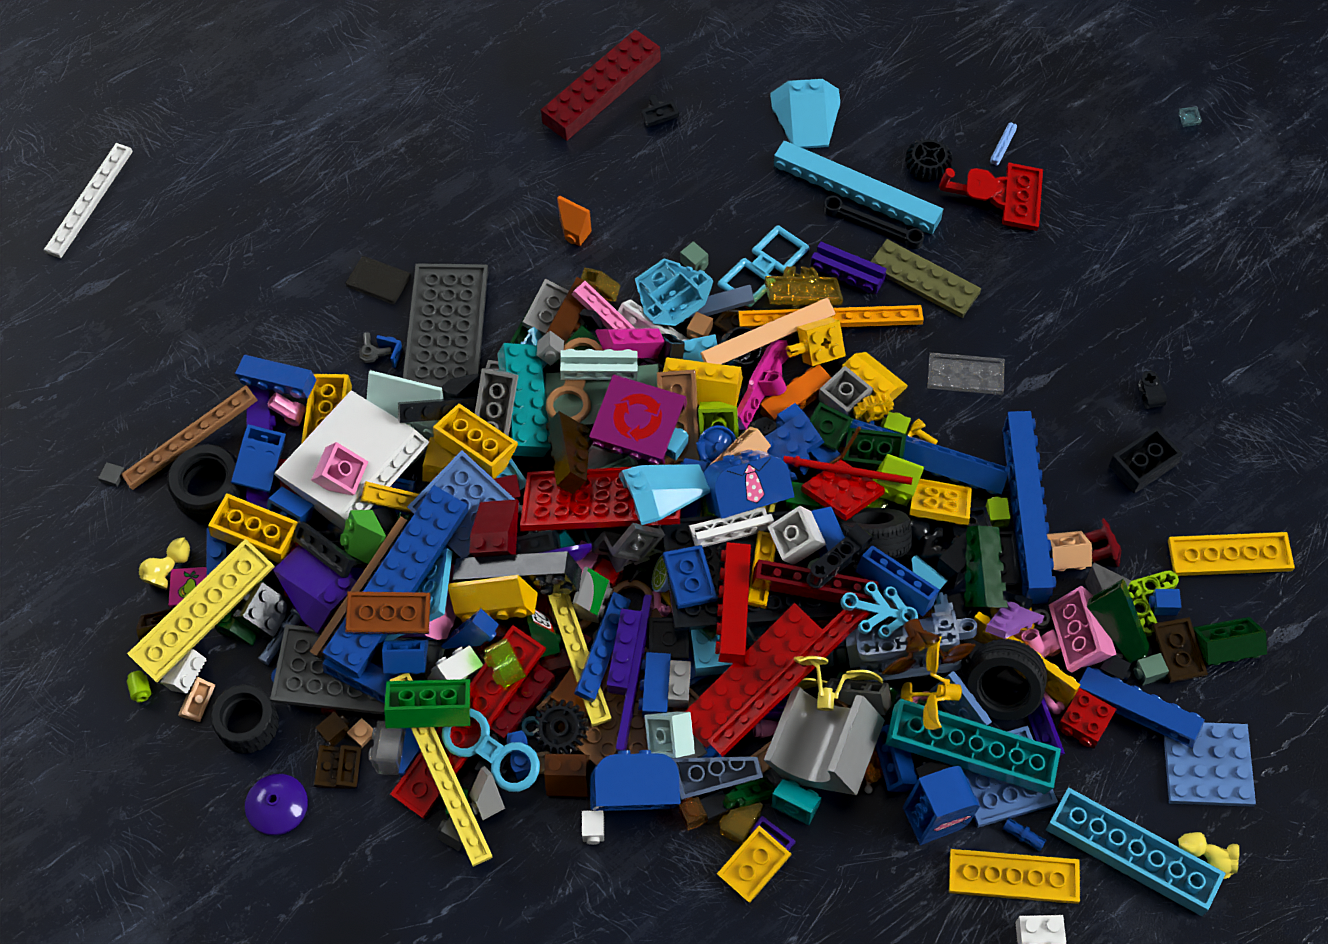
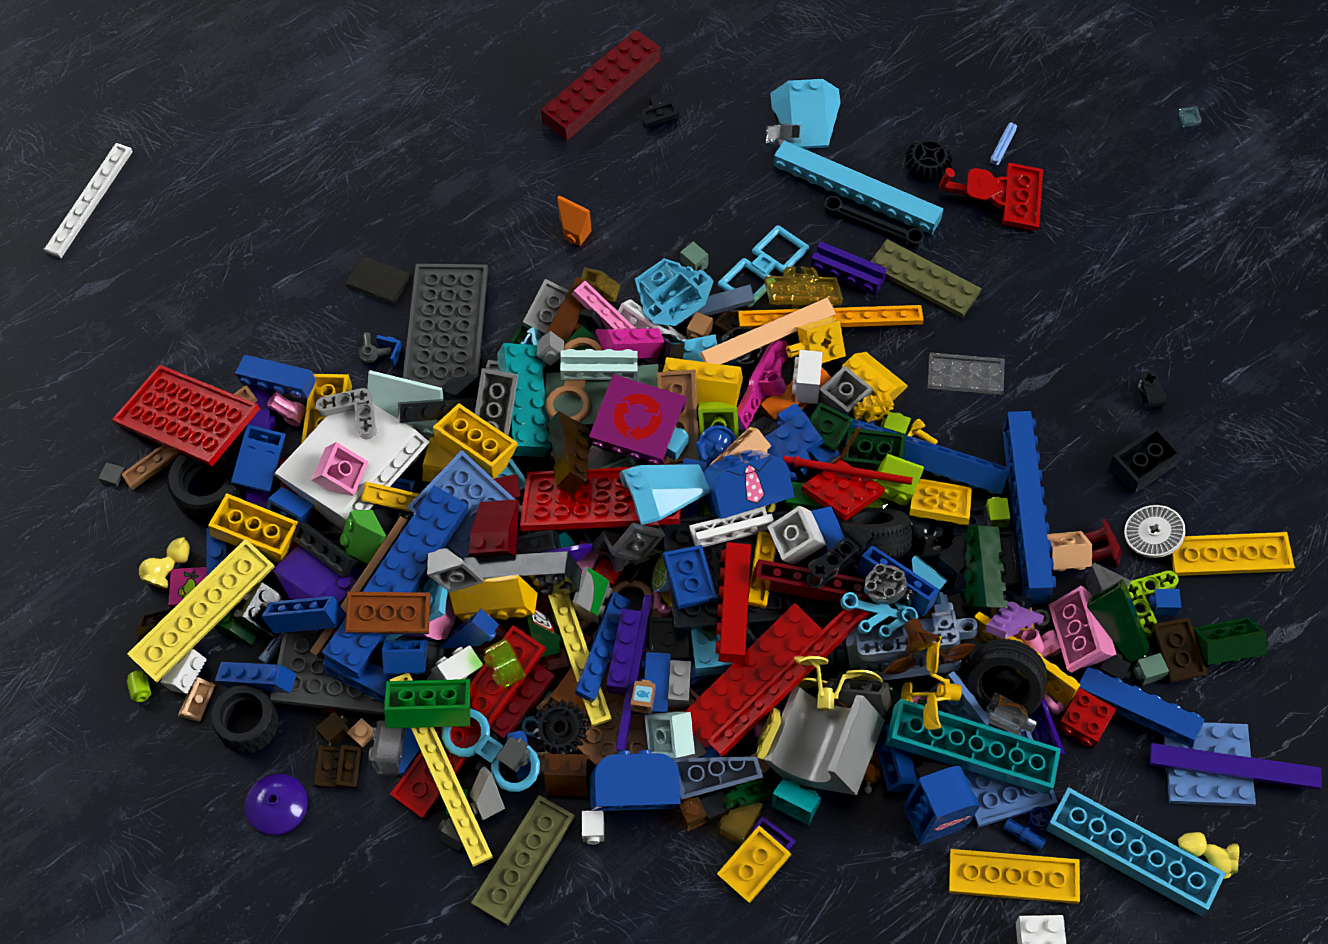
none -> red plate [112,365,261,466]
none -> blue brick [215,662,297,693]
none -> blue brick [261,596,345,633]
none -> light grey beam [316,388,377,439]
none -> light grey slope [427,548,484,593]
none -> olive plate [471,795,575,926]
none -> dark grey brick [496,737,531,773]
none -> medium nougat brick [631,680,656,714]
none -> light yellow tile [757,707,781,760]
none -> slope [766,124,802,145]
none -> white brick [792,350,823,404]
none -> flat silver tile [865,563,907,604]
none -> black bush [897,588,915,606]
none -> clear torso [986,692,1036,735]
none -> clear blue wheel [1027,806,1051,833]
none -> piece [1125,505,1185,558]
none -> dark purple tile [1149,743,1322,790]

